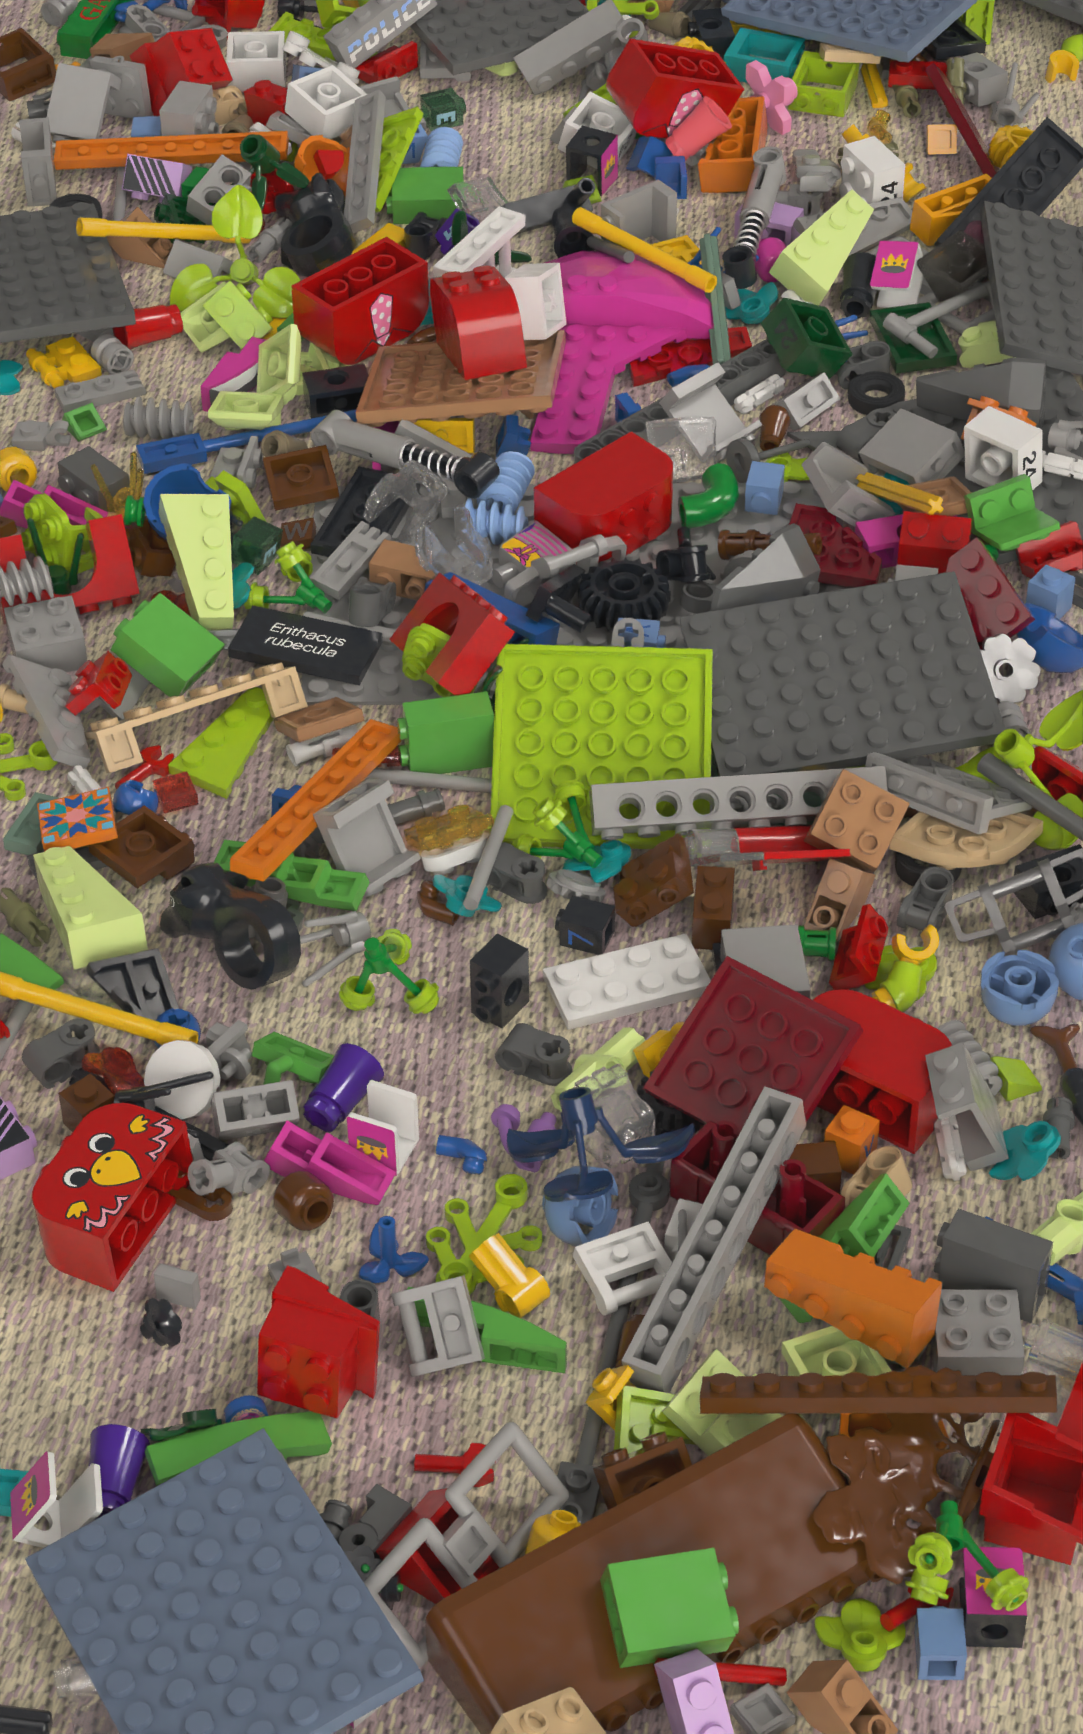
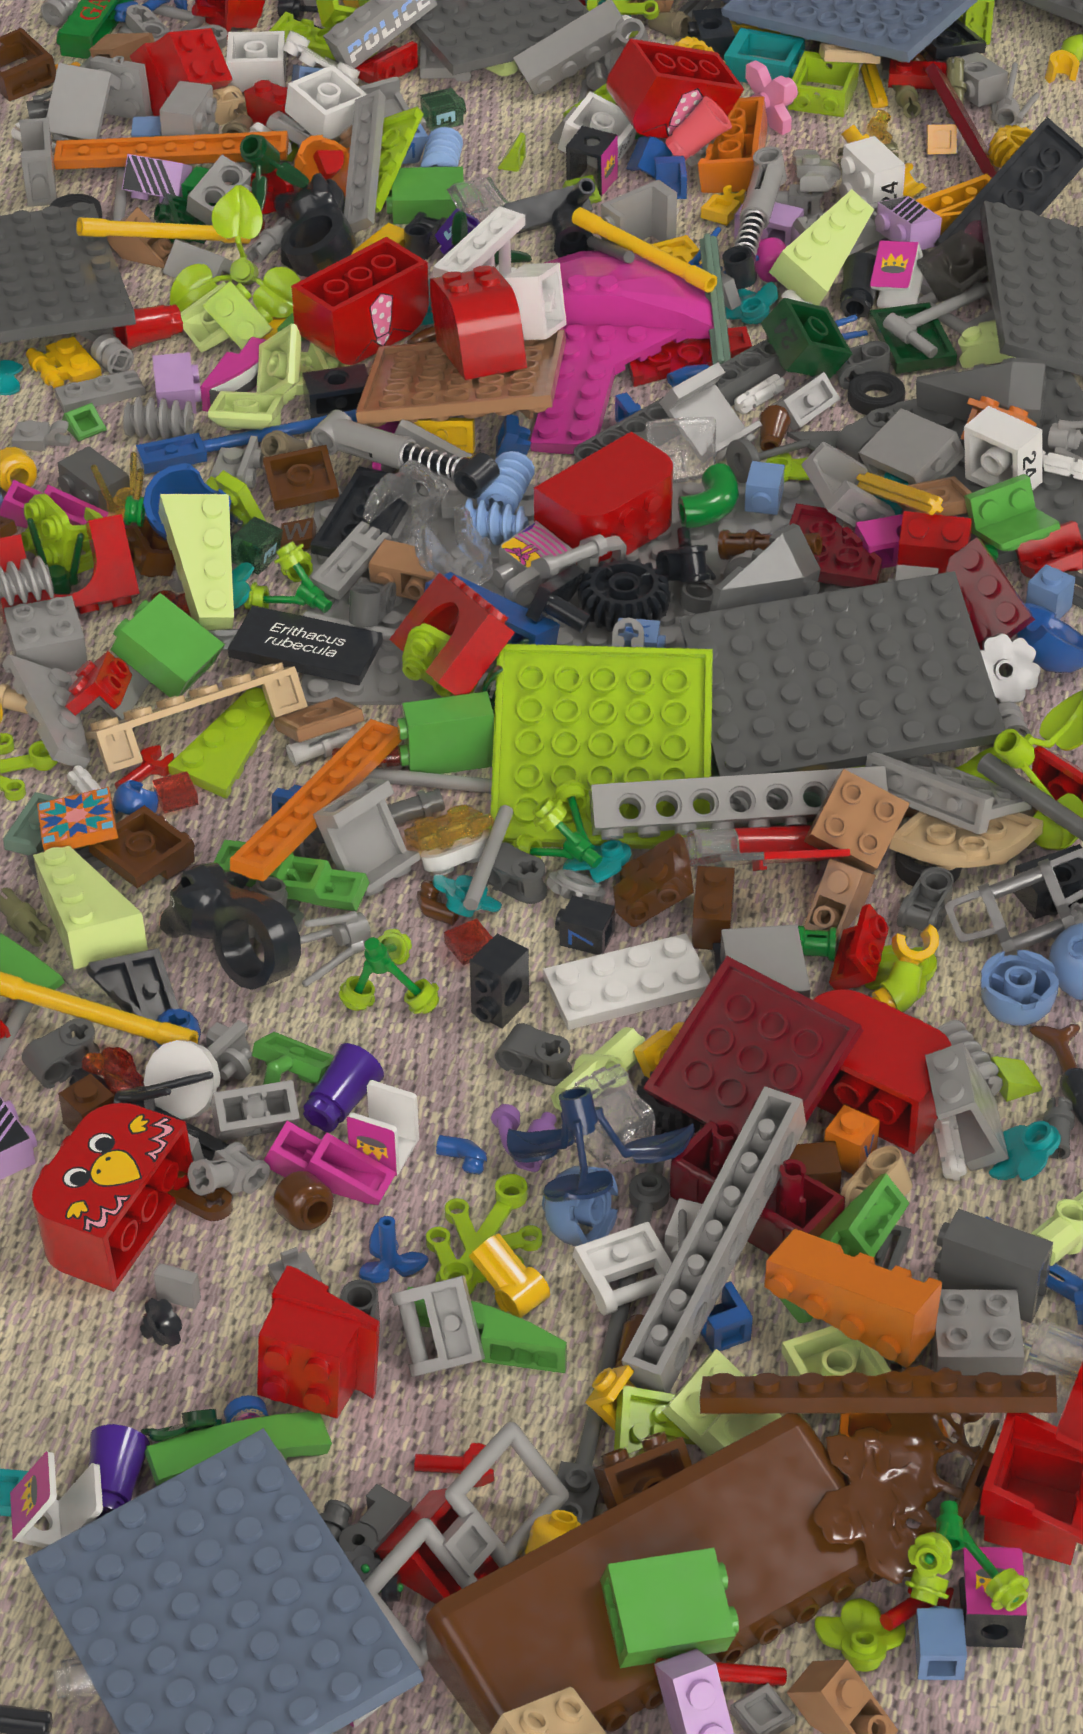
none -> lavender brick [152,352,202,414]
none -> clear red plate [444,918,493,966]
none -> lime slope [498,132,526,172]
none -> yellow plate [701,185,746,226]
none -> blue panel [701,1281,753,1352]
none -> lavender brick [875,196,942,250]

